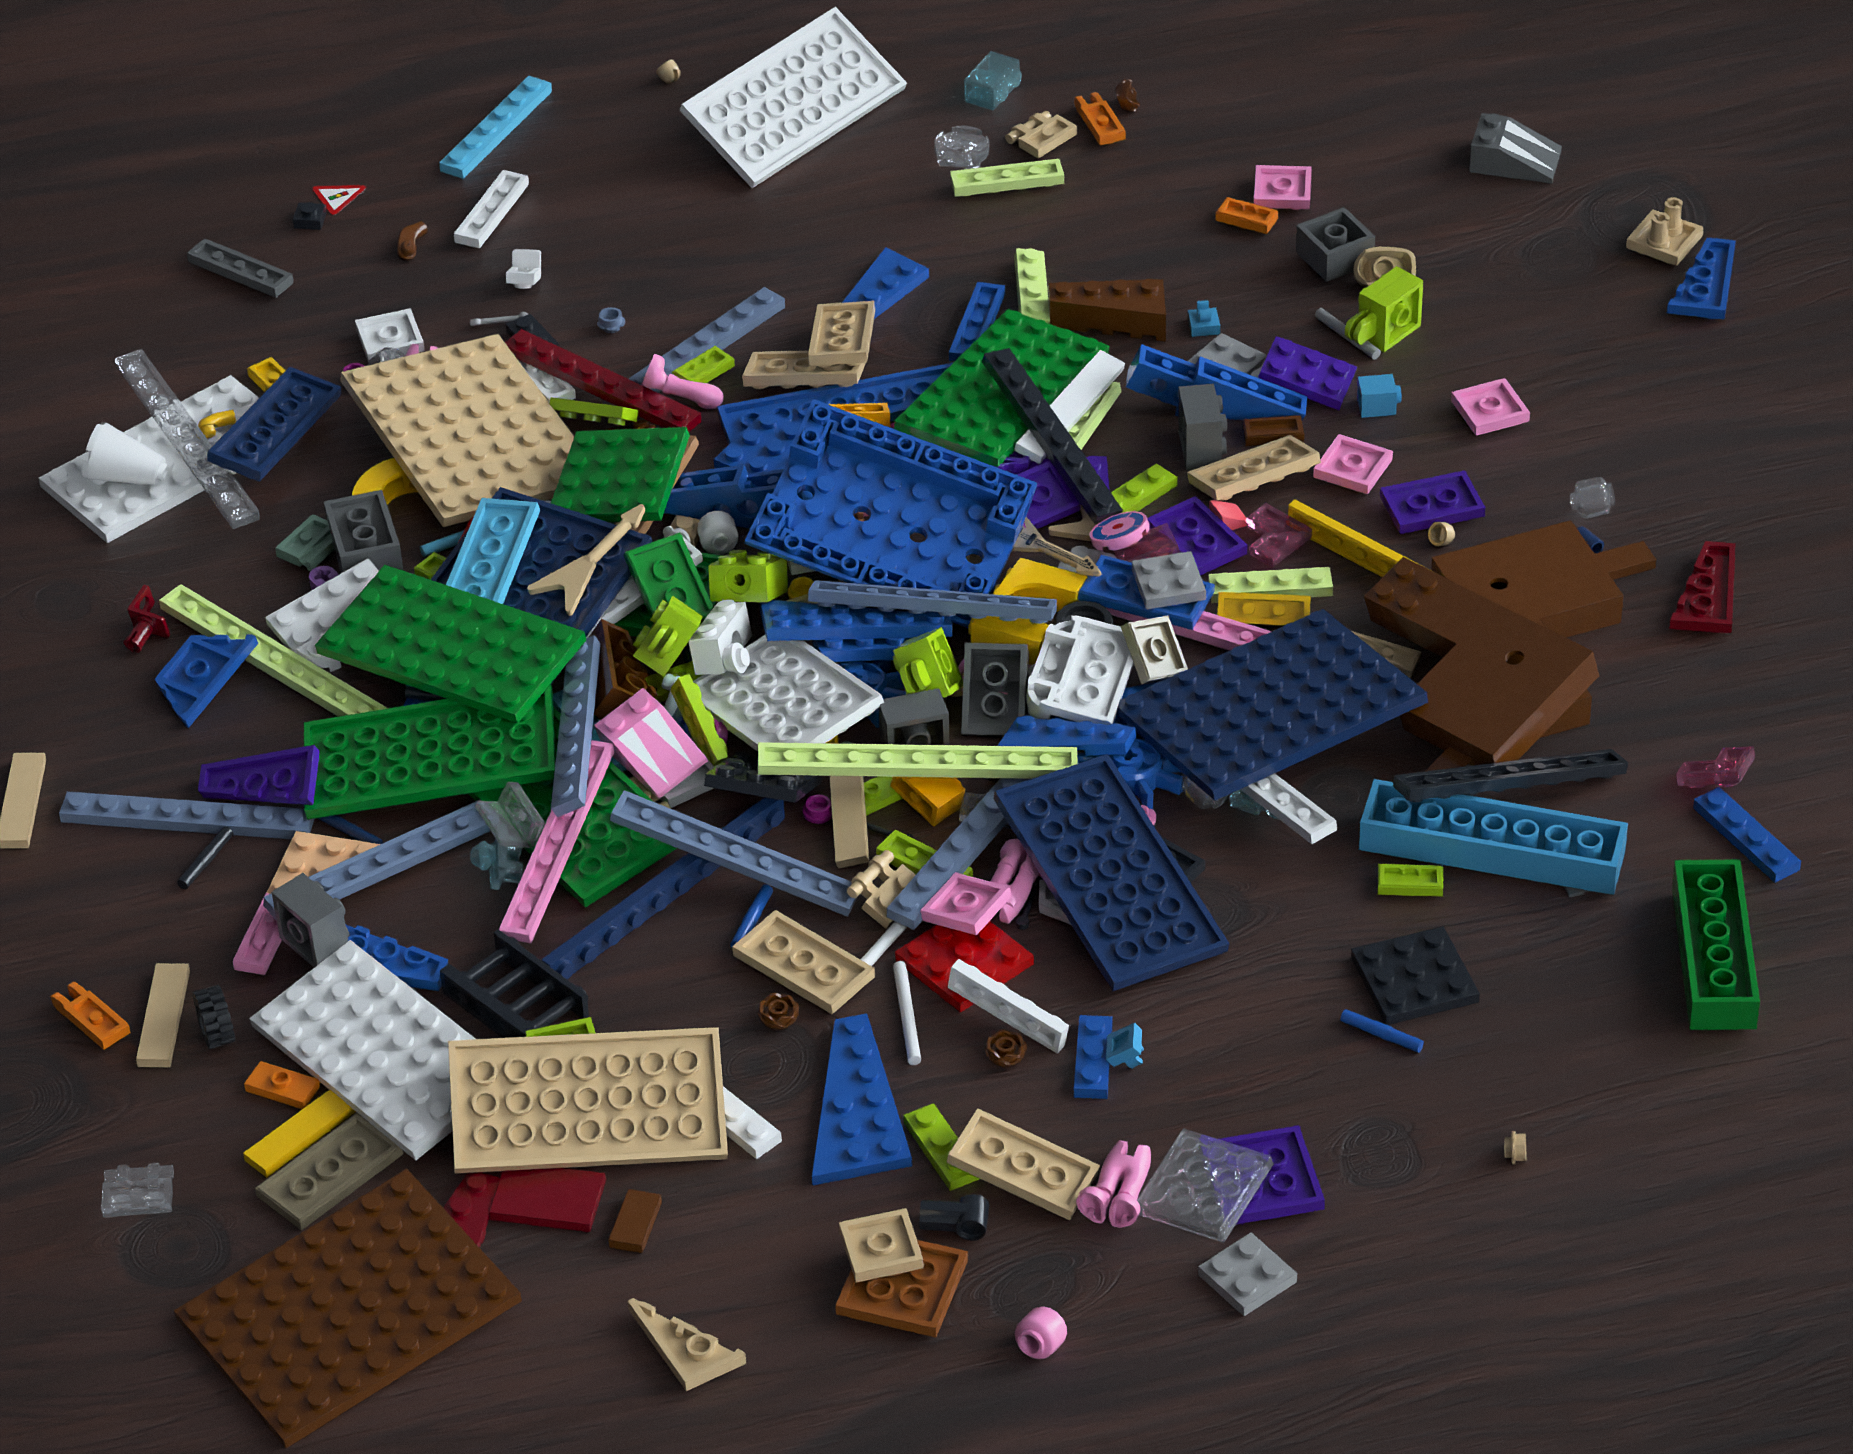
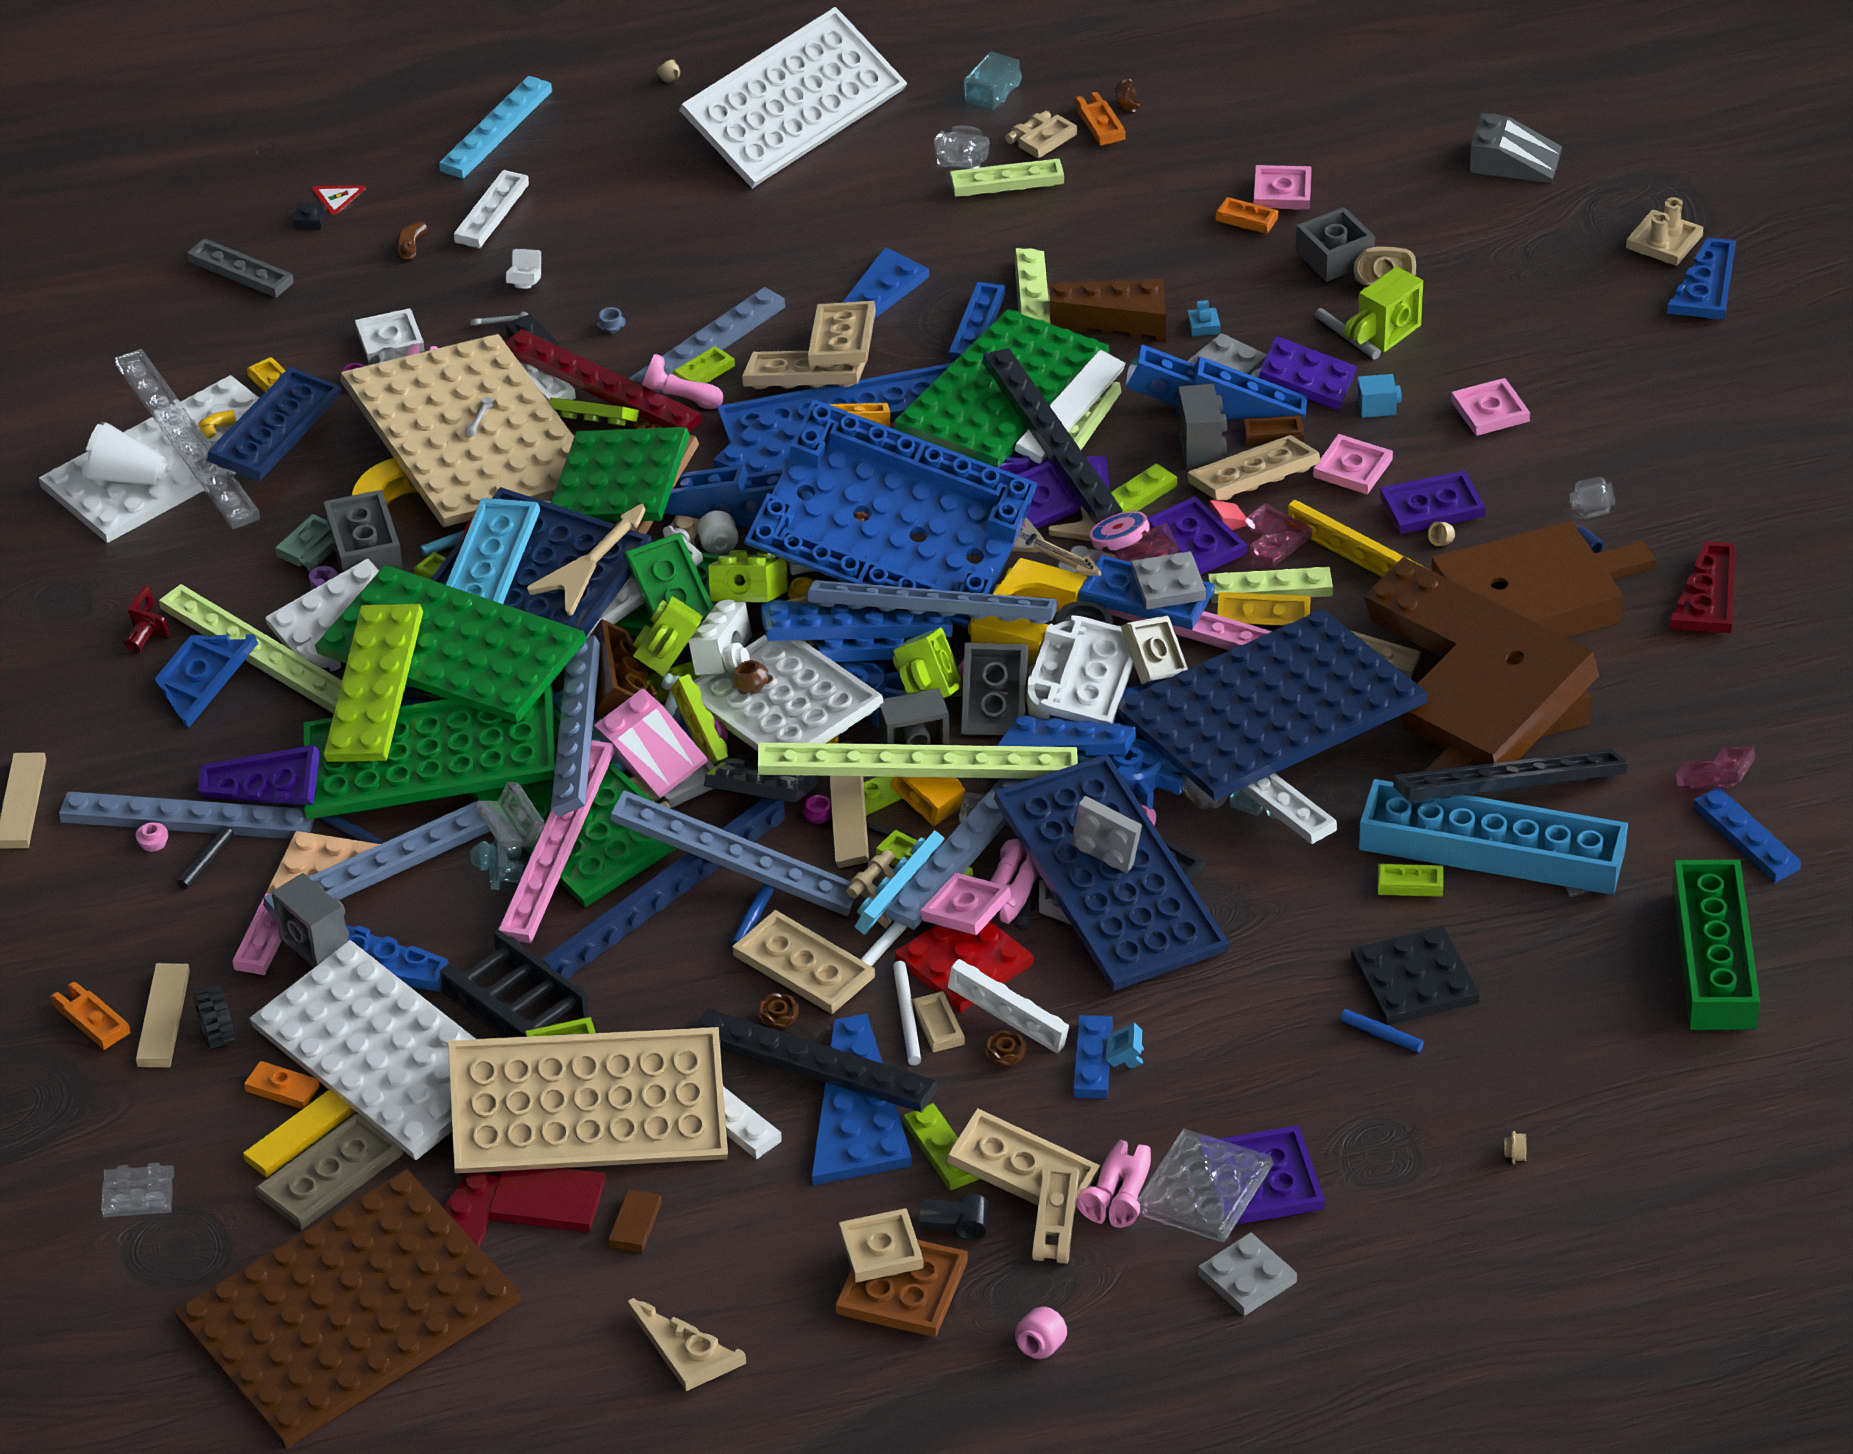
none -> bright pink plate [136,822,168,852]
none -> lime plate [324,604,423,762]
none -> light grey hinge [465,397,493,437]
none -> black plate [693,1008,938,1113]
none -> reddish brown plate [731,660,769,694]
none -> medium azure plate [855,830,945,935]
none -> tan tile [912,991,965,1053]
none -> tan plate [1033,1164,1079,1264]
none -> light grey plate [1071,796,1142,873]

